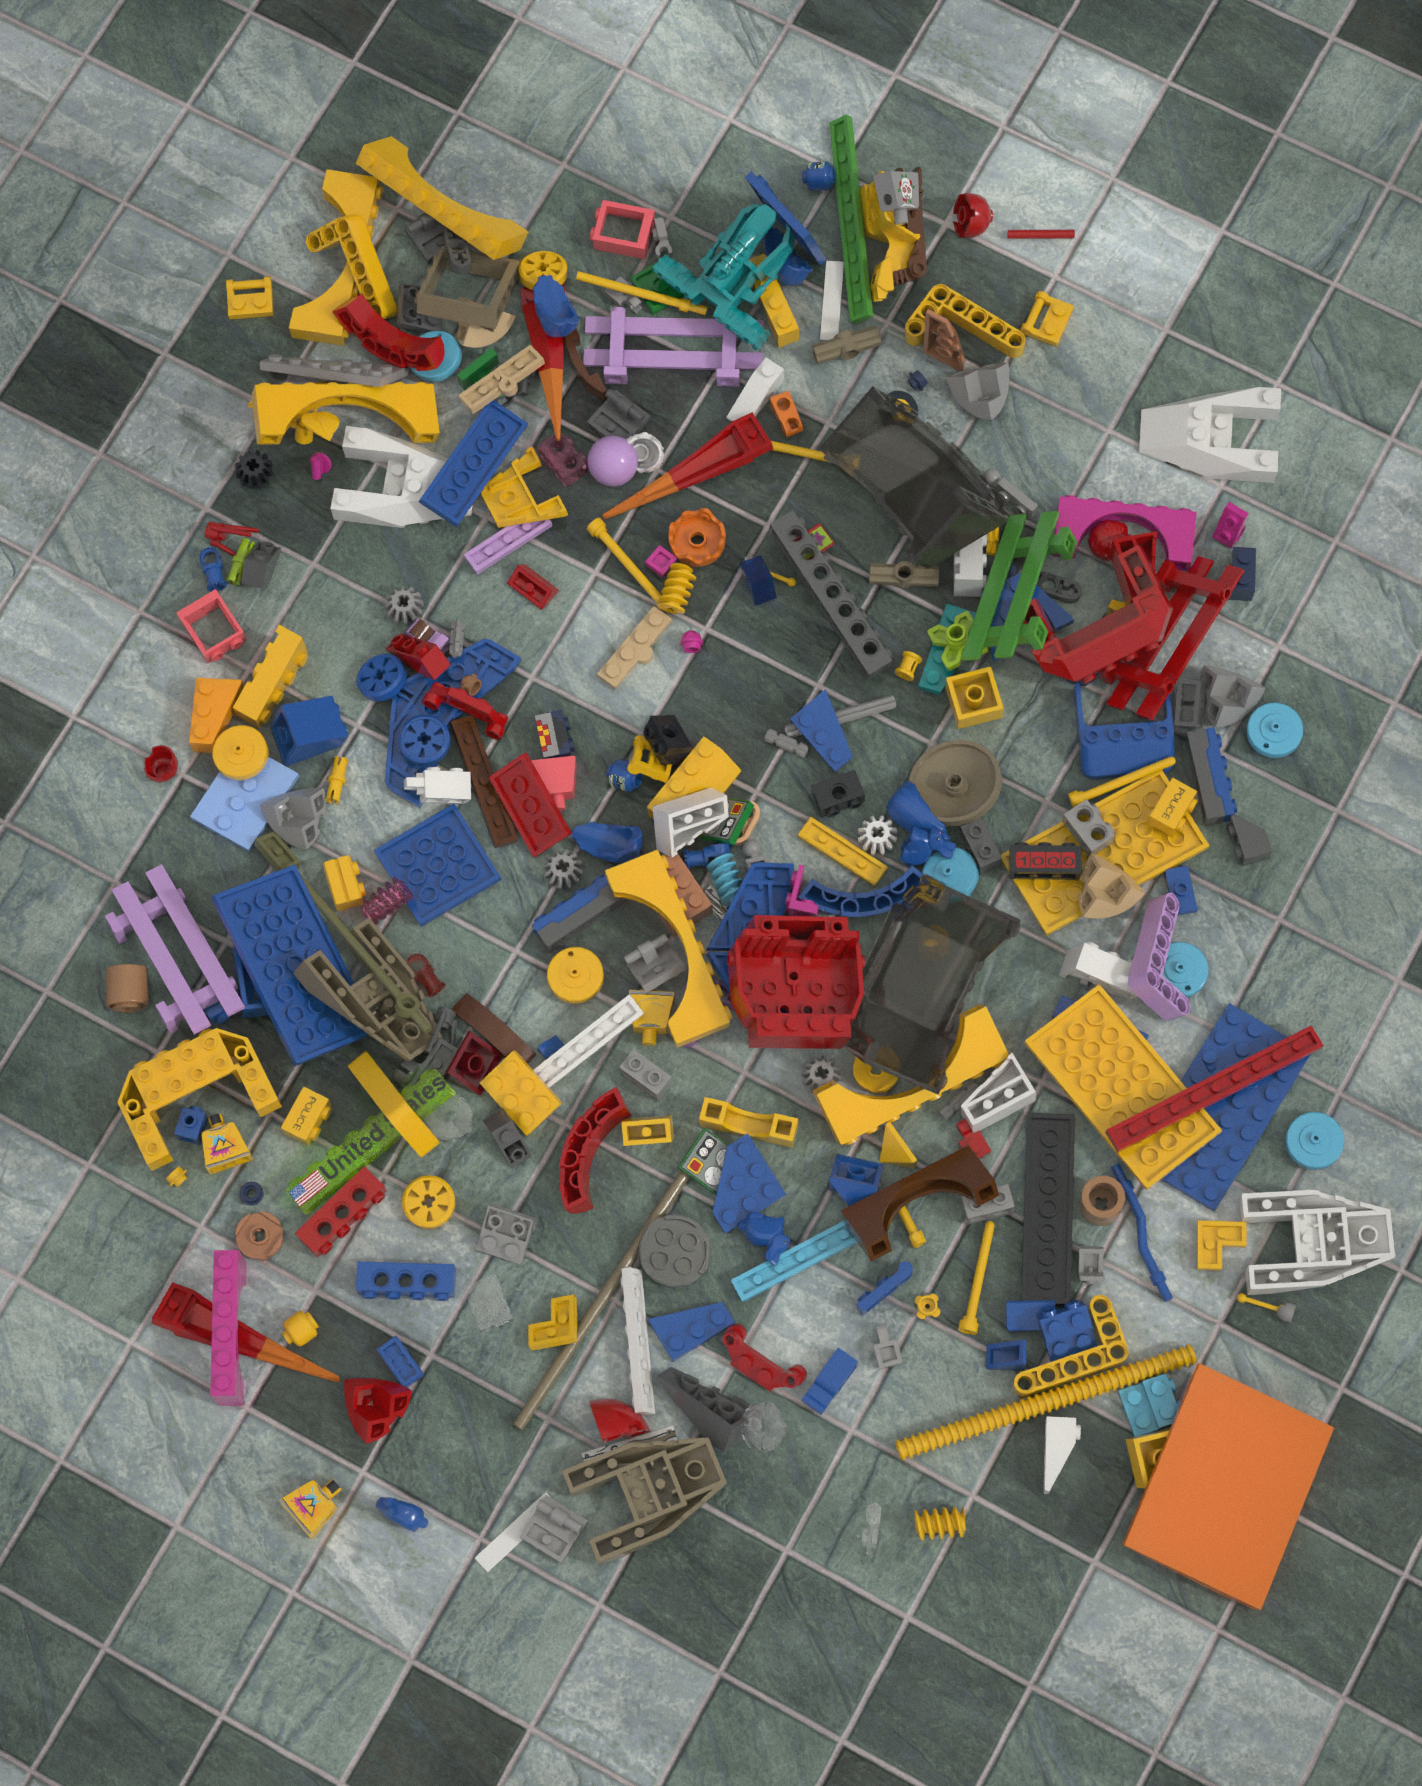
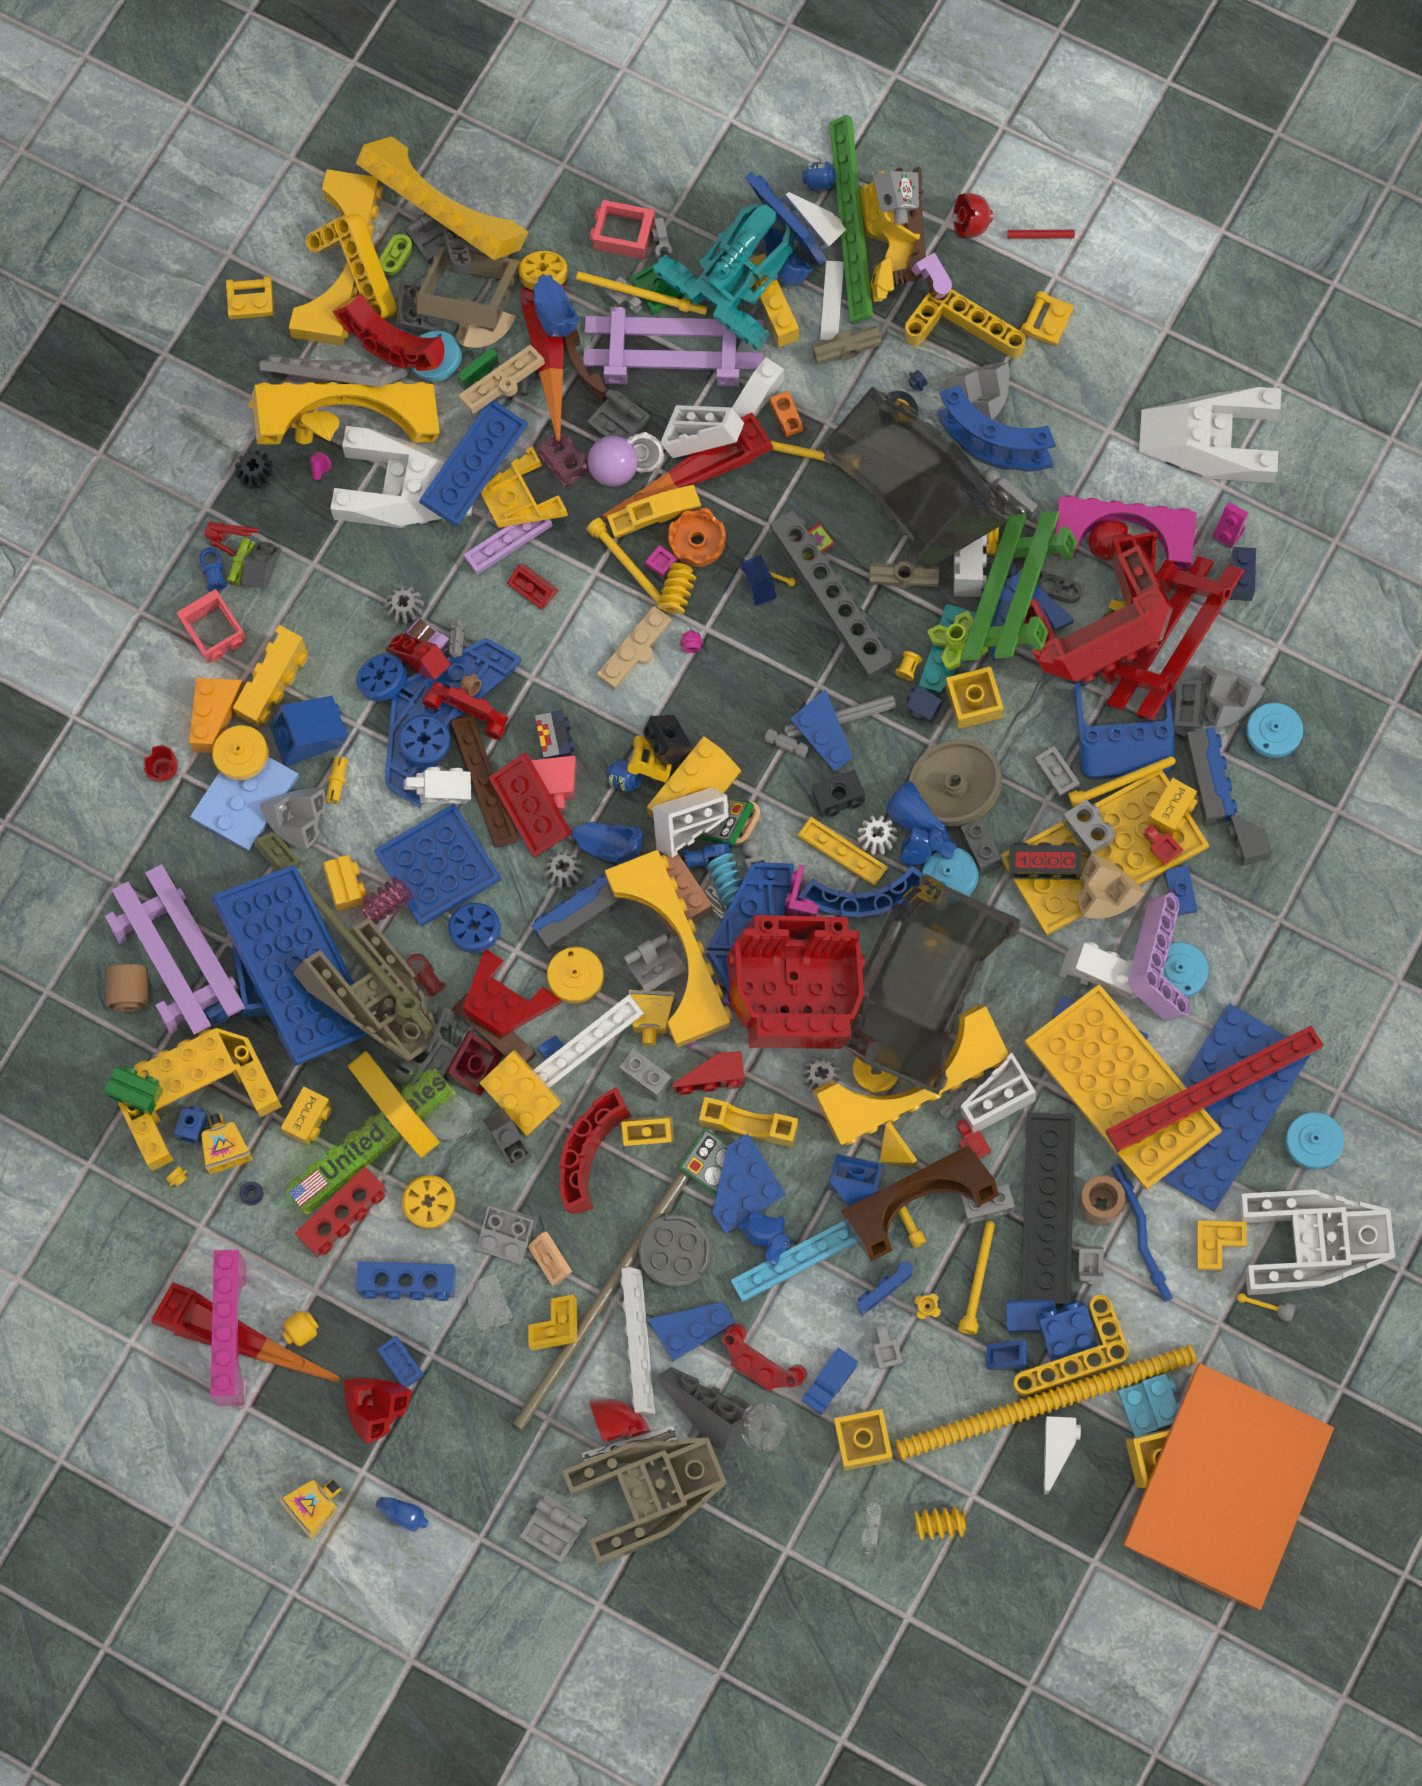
nougat plate [235,1212,285,1261] -> none
white sticker [475,1492,550,1572] -> none
nougat wedge [923,309,965,372] -> none
none -> green brick [104,1066,163,1115]
none -> lime plate [379,234,413,276]
none -> blue wheel [448,903,501,953]
none -> red wing [462,950,561,1038]
none -> light nougat plate [528,1232,572,1286]
none -> yellow slope [607,485,702,539]
none -> white wedge [660,405,744,458]
none -> red slope [673,1051,745,1095]
none -> white slope [778,192,846,251]
none -> yellow brick [834,1409,893,1471]
none -> dark blue brick [906,686,945,720]
none -> lavender leg [911,252,952,299]
none -> blue fence [938,385,1056,472]
none -> light grey plate [1034,746,1080,797]
none -> red plate [1143,825,1183,867]

